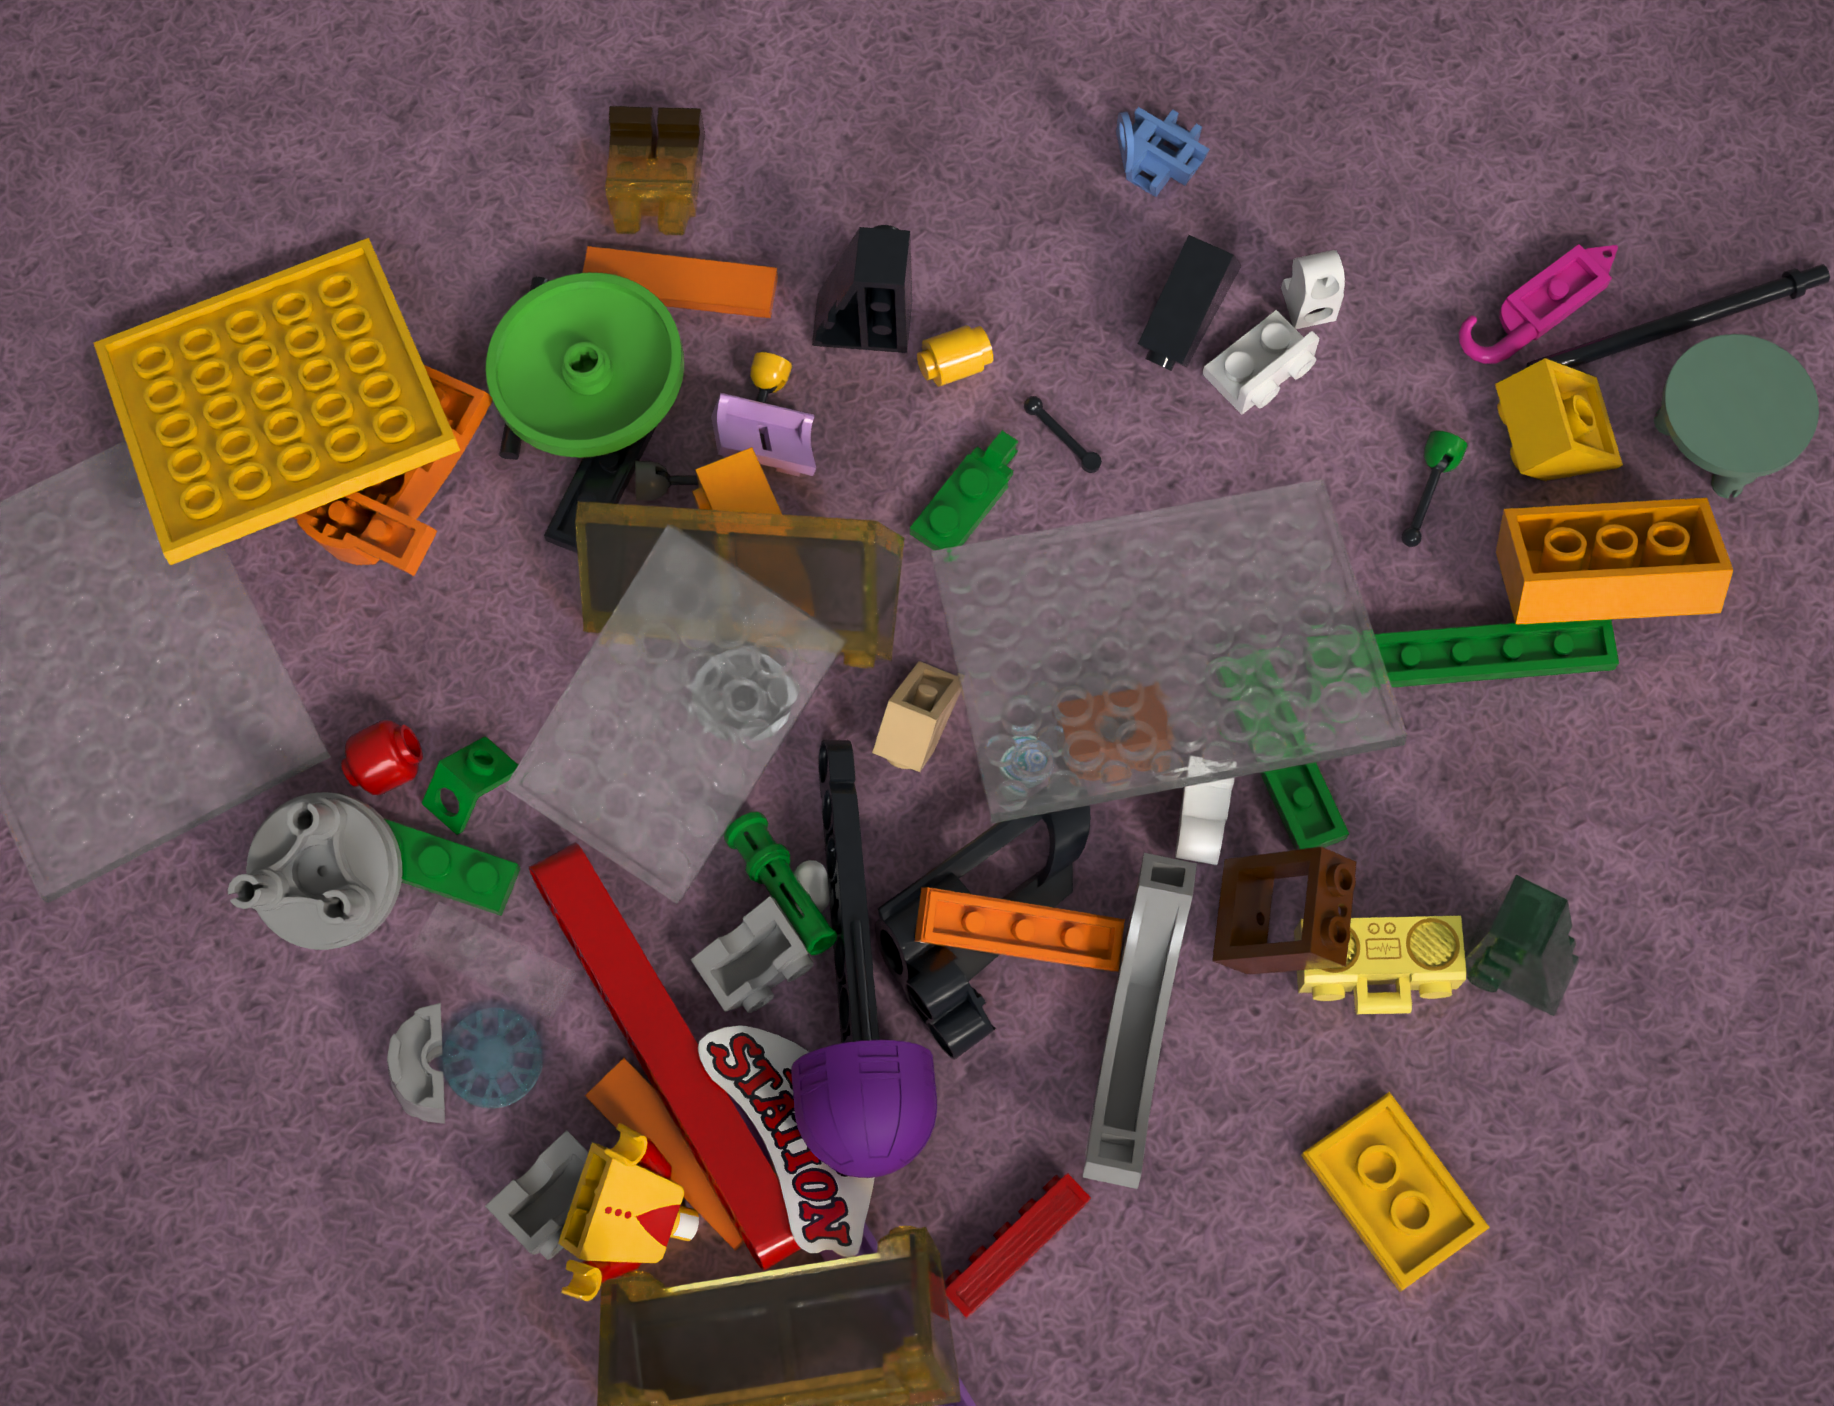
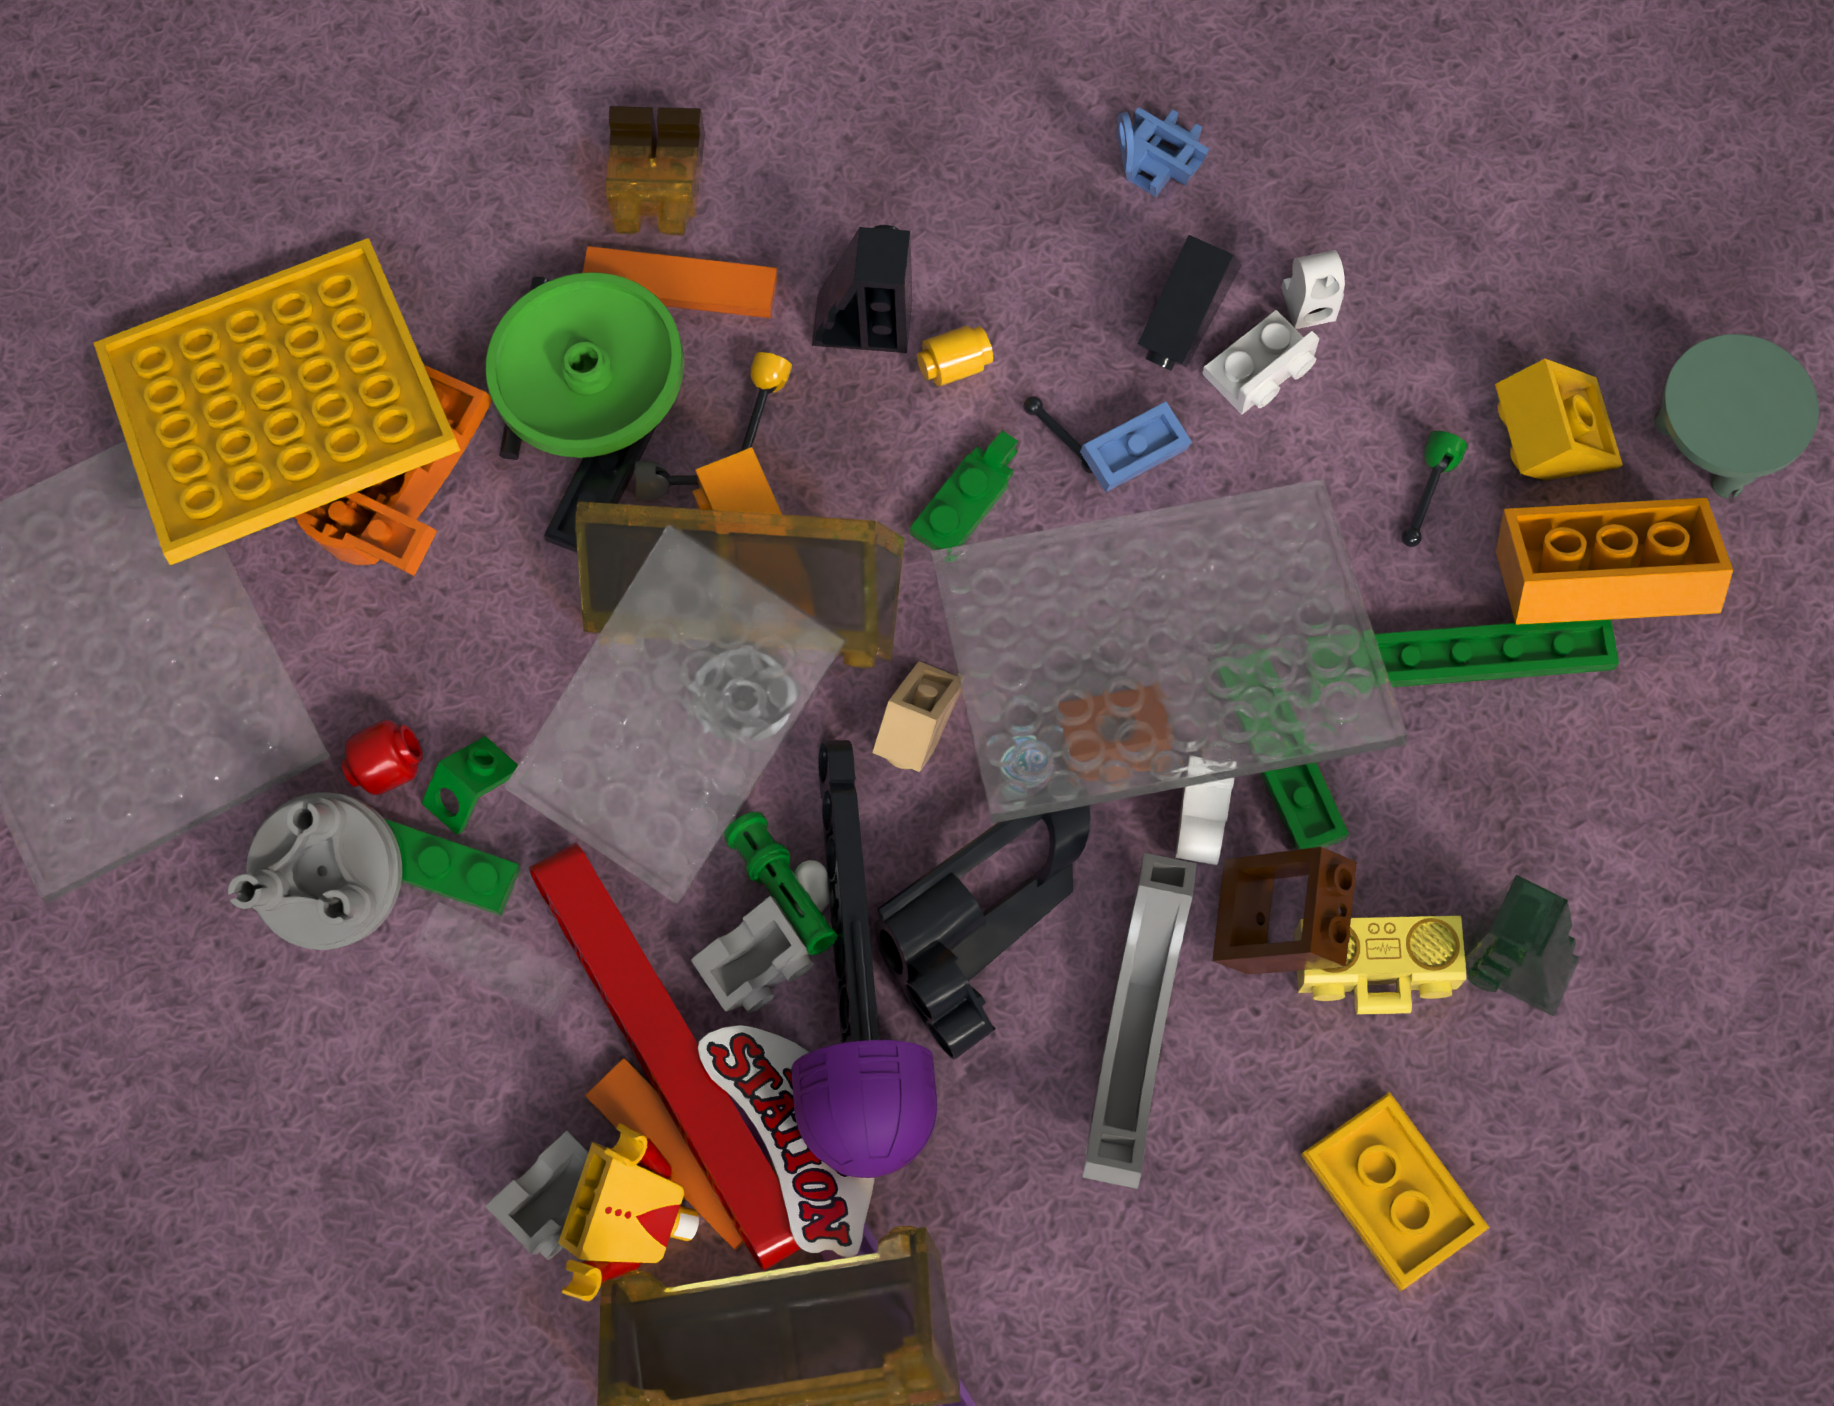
light grey cylinder [387,1003,445,1124] -> none
clear light blue wheel [442,1008,544,1108] -> none
lavender piece [711,393,816,477] -> none
orange tile [914,887,1125,972] -> none
red piece [942,1173,1091,1320] -> none
dark pink plate [1459,244,1618,364] -> none
black bar [1526,264,1830,368] -> none
none -> medium blue plate [1080,401,1192,493]

